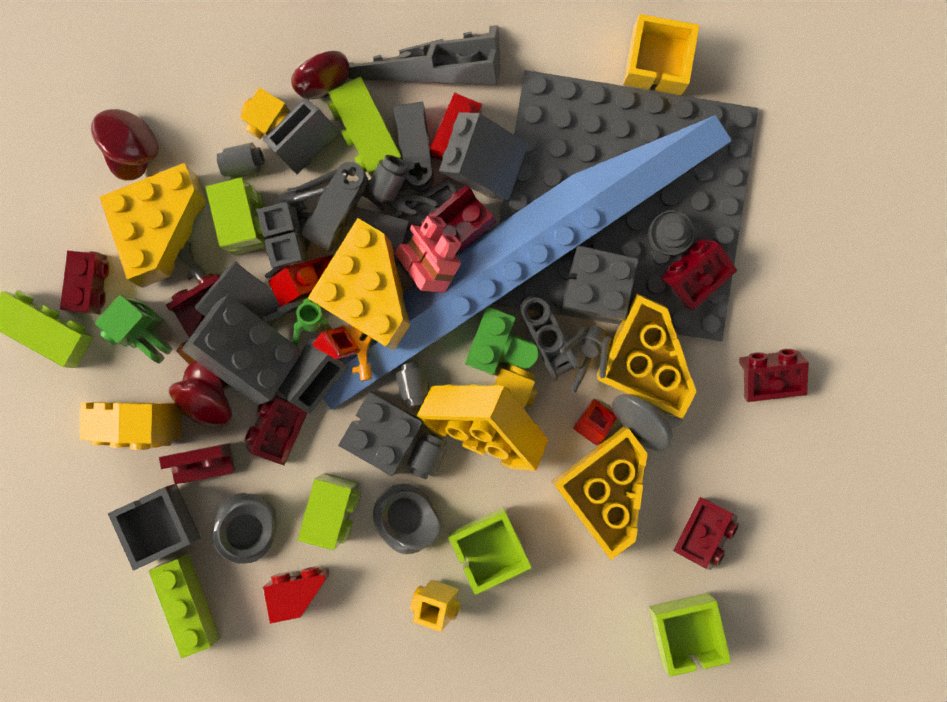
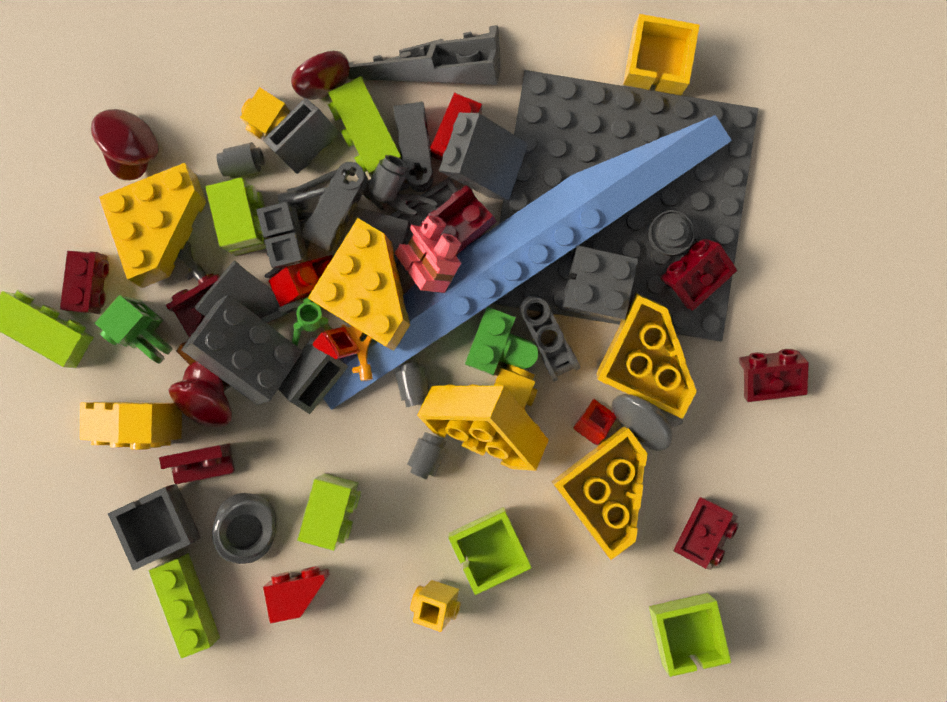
dark red bracket [244,394,308,466] -> none
dark grey piece [338,392,423,476] -> none
dark grey piece [373,484,441,554] -> none
dark grey plant [560,326,612,393] -> none

